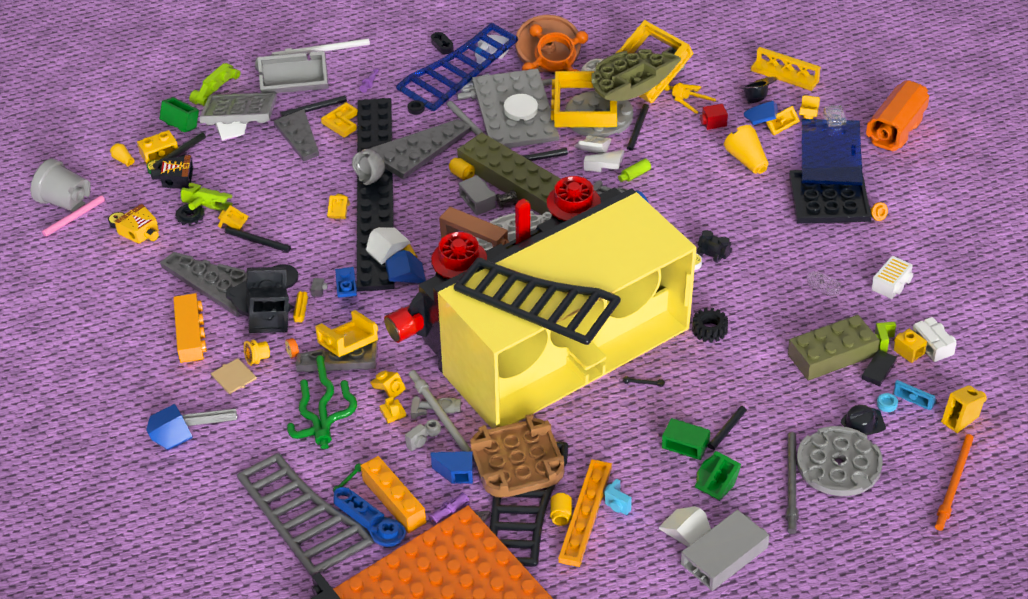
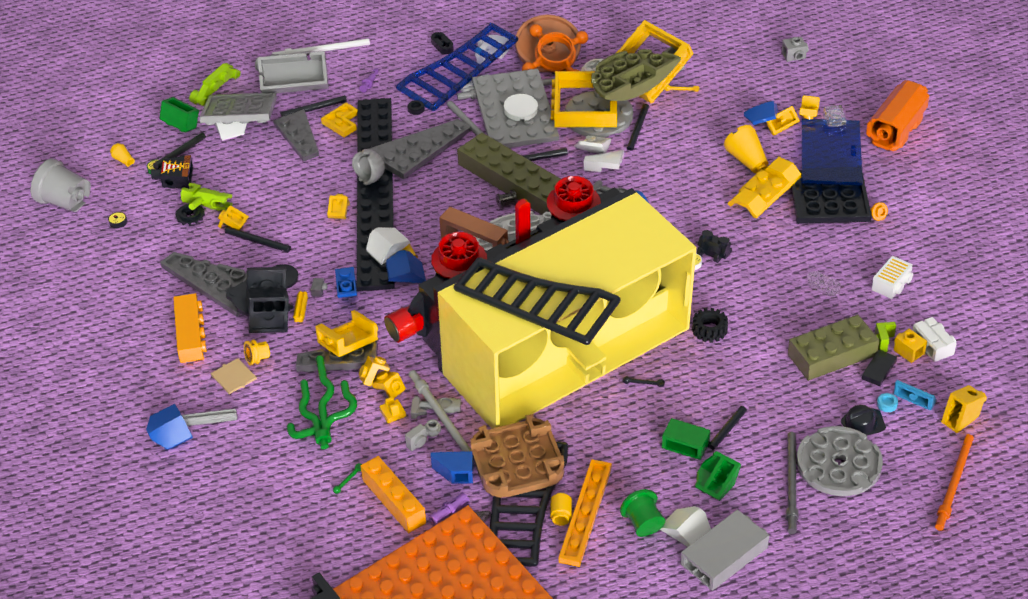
bright pink bar [42,195,105,237] -> none
yellow torso [114,204,159,244] -> none
yellow brick [137,130,178,165] -> none
flat silver bar [237,453,374,576] -> none
orange tile [285,338,299,358] -> none
blue beam [333,487,406,547] -> none
yellow brick [449,158,475,181] -> none
light grey brick [459,175,497,215] -> none
medium azure bracket [604,479,632,515] -> none
lime cylinder [618,158,651,182] -> none
yellow plant [672,83,716,114] -> none
red brick [700,103,728,130] -> none
black piece [739,77,777,103] -> none
yellow fence [751,47,821,91] -> none
none -> yellow bracket [359,356,390,386]
none -> green piece [620,489,666,537]
none -> yellow piece [728,157,802,218]
none -> light grey brick [782,37,808,62]

